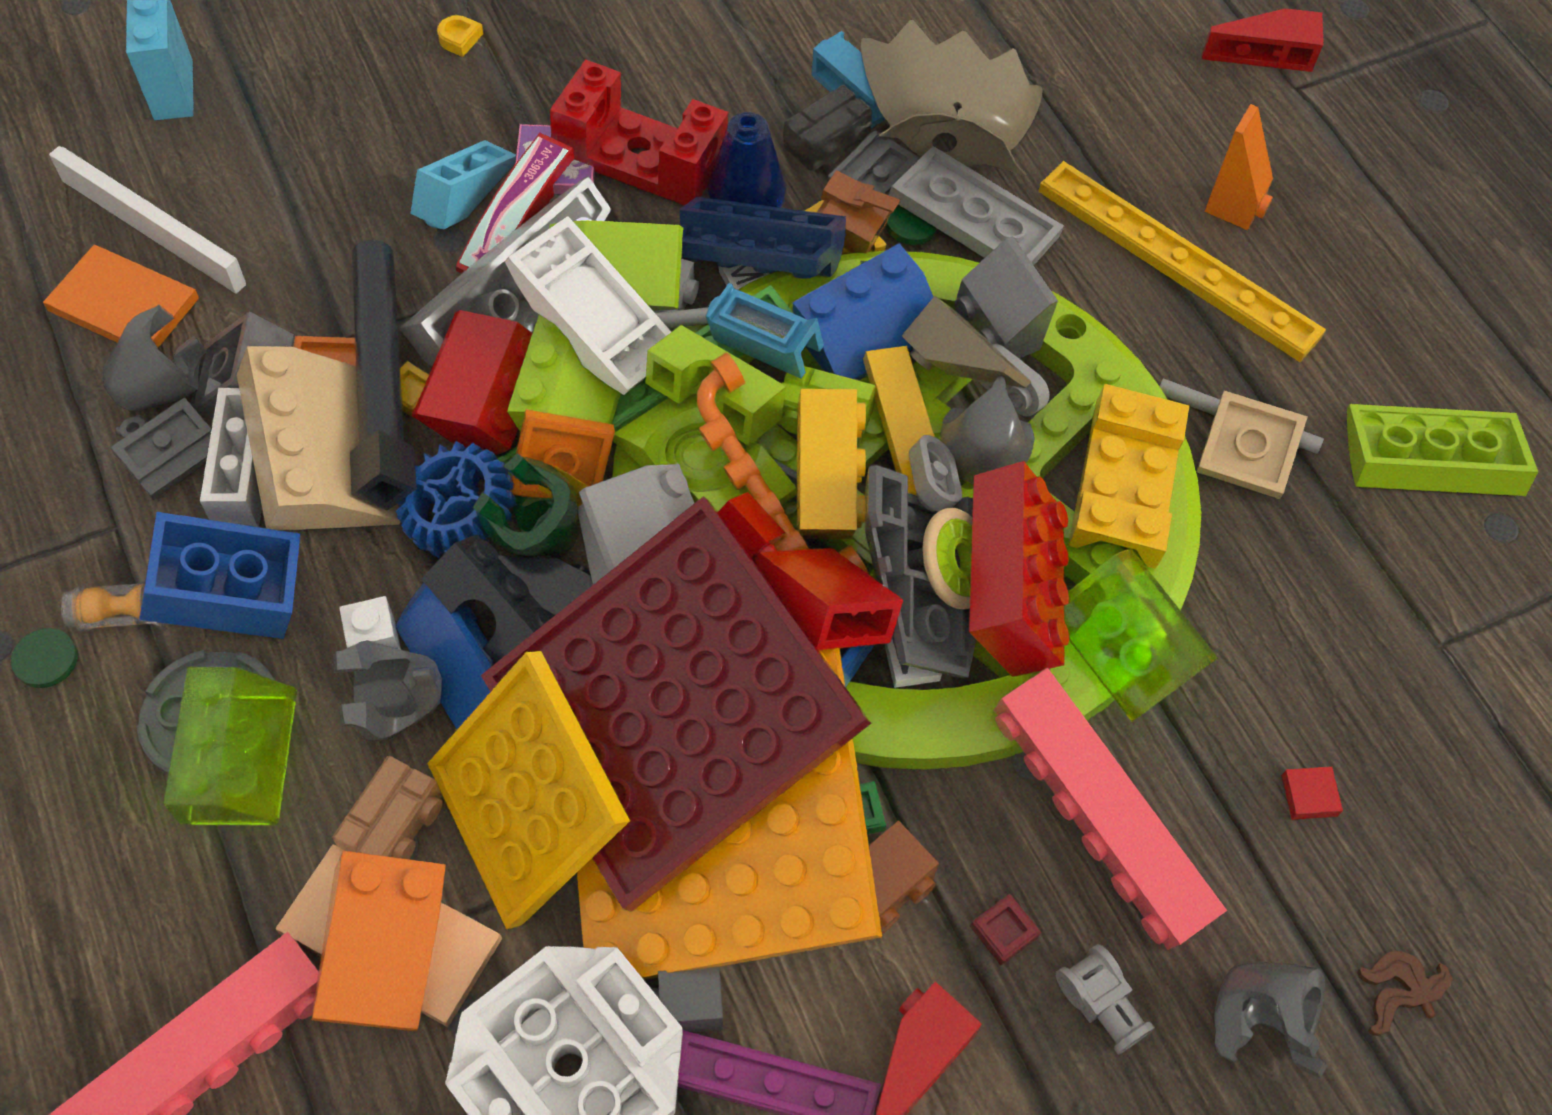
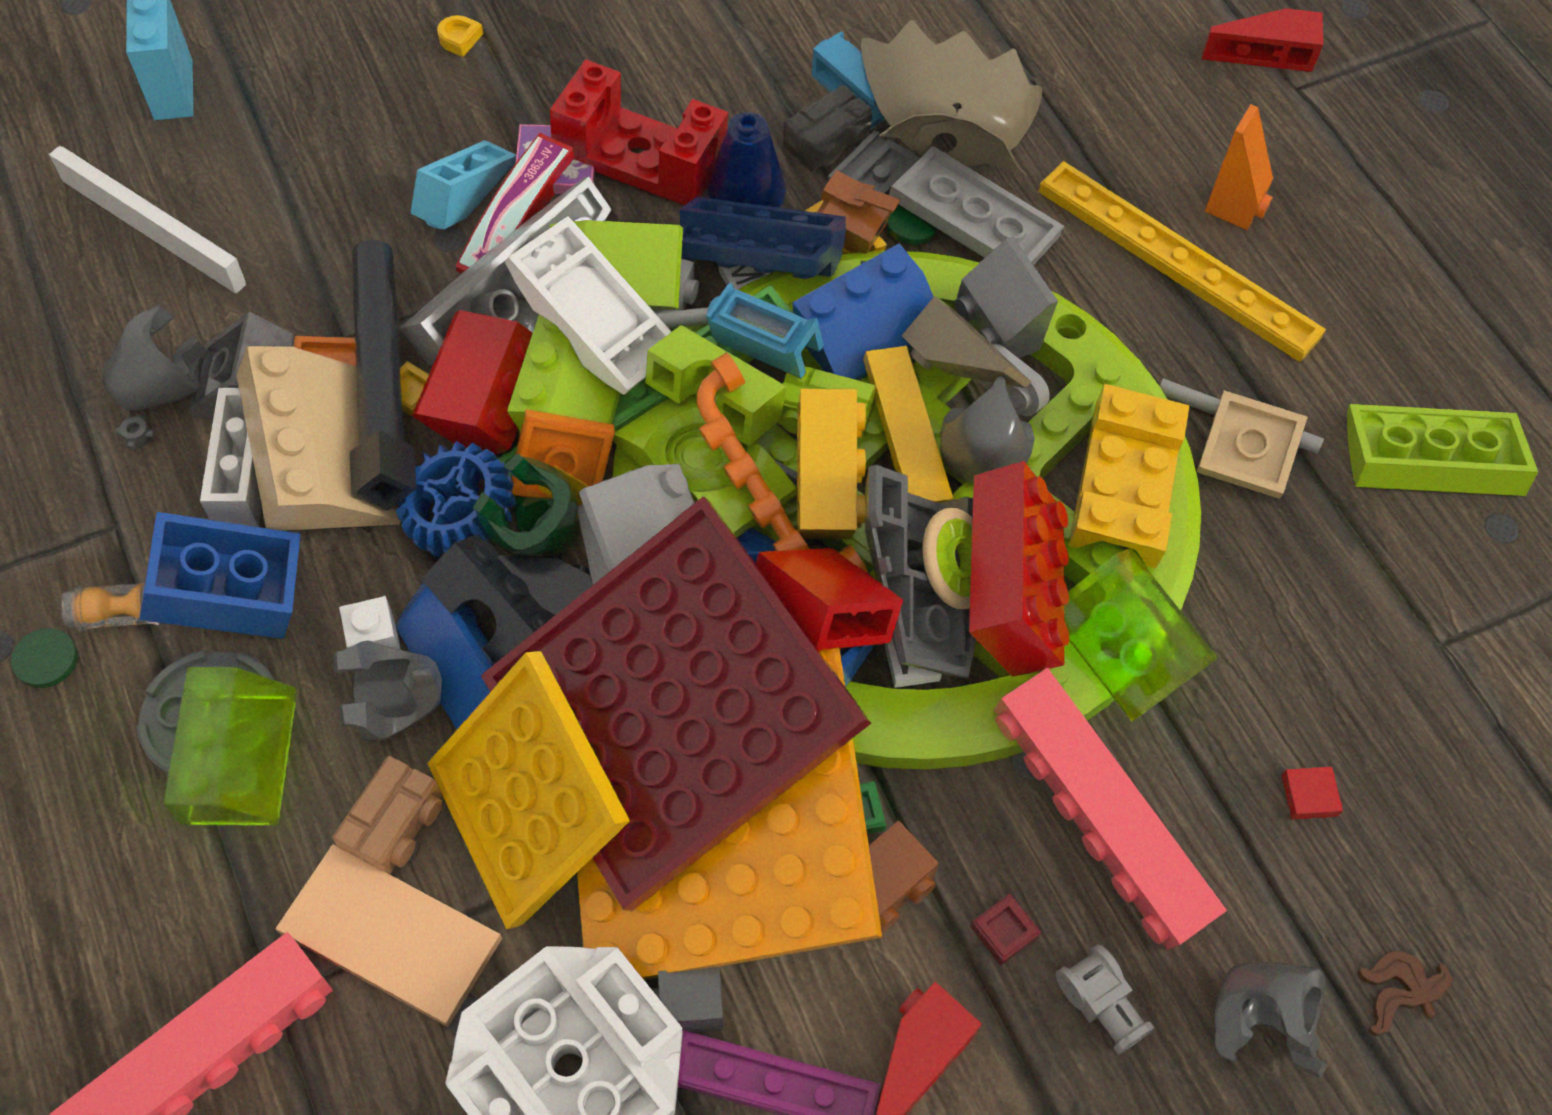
orange tile [43,244,199,348] -> none
dark grey plate [111,397,212,500] -> none
orange slope [311,851,446,1032] -> none
red brick [718,492,785,564] -> none
light grey plate [909,435,962,512] -> none

